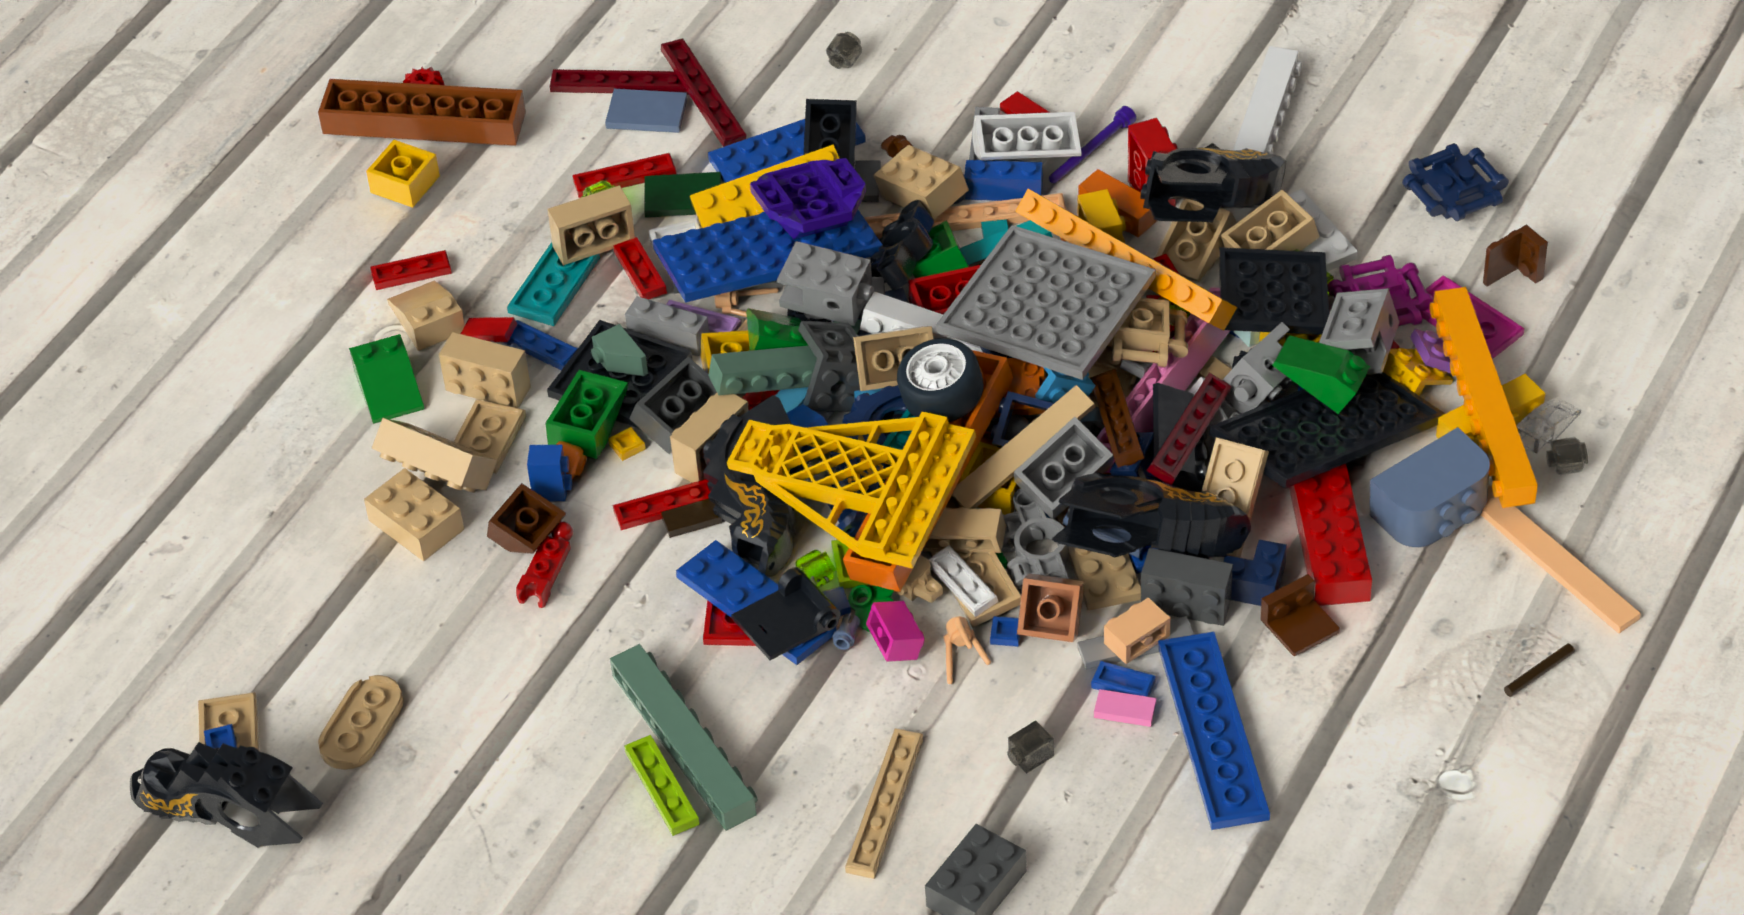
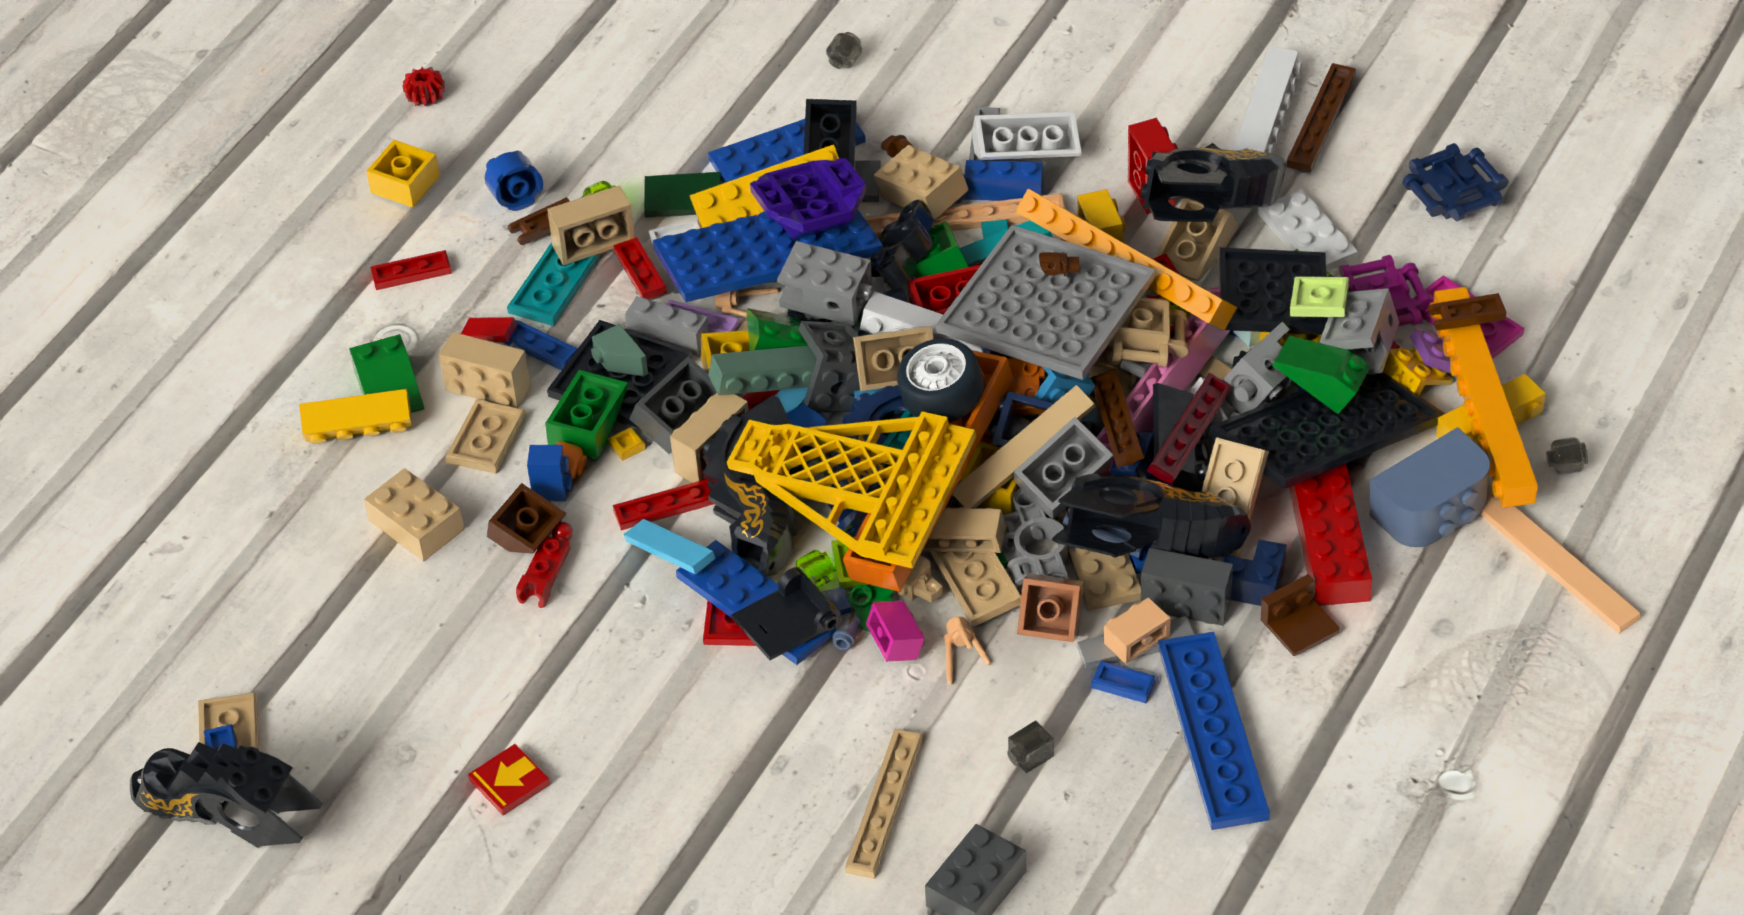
dark orange brick [318,79,526,146] -> none
tan tile [318,675,404,770] -> none
tan brick [372,418,498,493] -> none
tan slope [387,280,465,351] -> none
dark red tile [550,69,689,95] -> none
red tile [572,153,676,198] -> none
sand blue tile [605,89,687,133] -> none
sand green brick [610,644,758,831] -> none
lime plate [624,735,700,836] -> none
dark red tile [660,38,747,147] -> none
dark brown tile [661,499,722,538] -> none
white tile [928,545,998,617] -> none
blue tile [990,616,1020,647] -> none
red tile [1000,91,1050,114] -> none
dark purple piece [1049,106,1137,184] -> none
orange brick [1078,169,1158,238] -> none
bright pink tile [1094,689,1156,727] -> none
tan brick [1221,190,1319,251] -> none
reddish brown bracket [1483,224,1548,287] -> none
dark brown bar [1504,643,1575,697] -> none
clear slope [1517,398,1581,454] -> none
none -> yellow brick [299,389,413,444]
none -> red tile [468,744,550,815]
none -> blue brick [485,150,543,211]
none -> reddish brown hinge [507,197,570,245]
none -> medium azure tile [624,519,715,574]
none -> reddish brown piece [1039,252,1079,277]
none -> reddish brown plate [1286,63,1356,173]
none -> yellowish green tile [1290,277,1349,317]
none -> reddish brown hinge [1428,293,1507,330]

